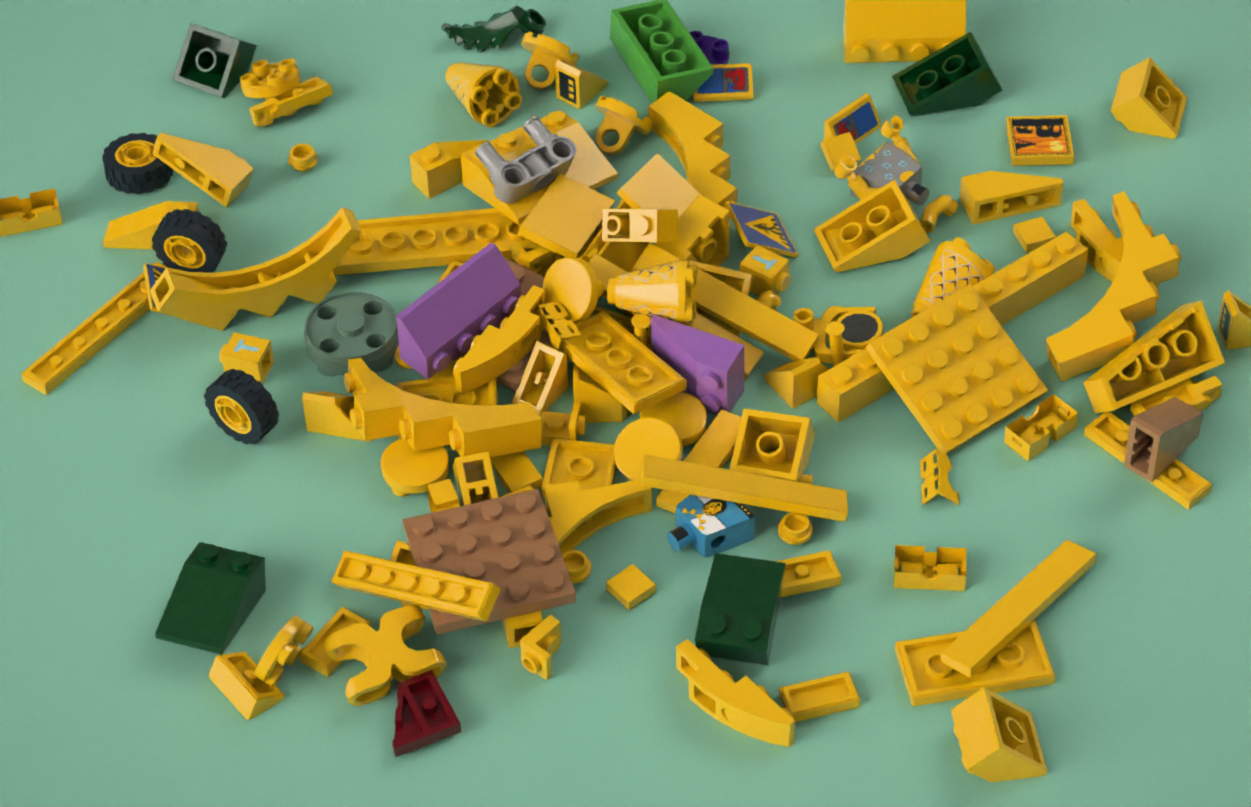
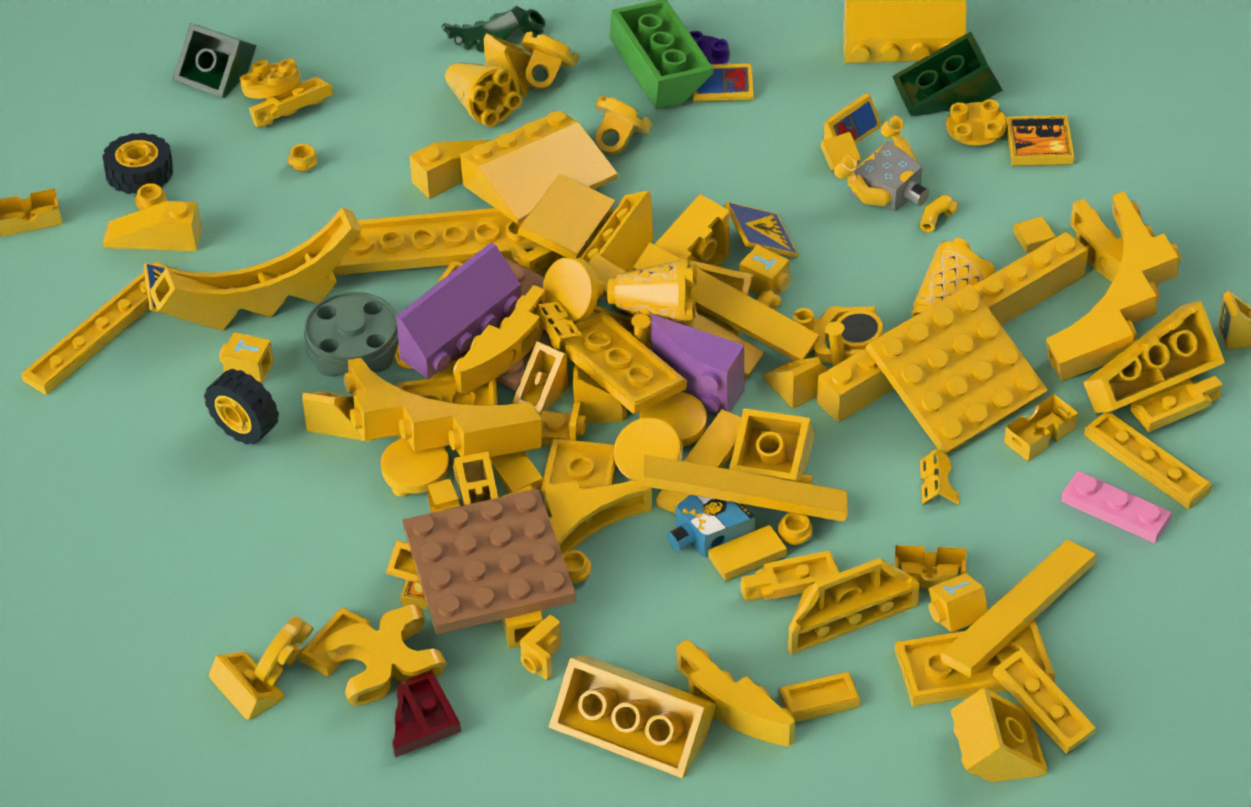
black wheel [152,209,227,273] -> none
yellow slope [153,133,254,208] -> none
dark green slope [155,542,266,655] -> none
yellow tile [331,550,501,622] -> none
light grey piece [475,116,576,203] -> none
yellow slope [555,60,608,109] -> none
yellow slope [602,209,678,242] -> none
yellow tile [606,564,656,610] -> none
yellow tile [617,153,700,218] -> none
yellow arch [648,91,738,243] -> none
dark green slope [695,553,786,665] -> none
yellow slope [813,180,931,273] -> none
yellow slope [959,171,1064,225] -> none
yellow slope [1110,57,1188,139] -> none
medium nougat slope [1124,397,1203,483] -> none
none -> yellow plate [135,184,167,210]
none -> yellow slope [484,33,536,98]
none -> yellow slope [549,655,717,778]
none -> yellow tile [708,525,787,581]
none -> yellow wedge [788,558,920,655]
none -> yellow brick [928,573,988,633]
none -> yellow dish [946,99,1007,146]
none -> yellow plate [992,648,1096,755]
none -> bright pink plate [1061,471,1172,543]

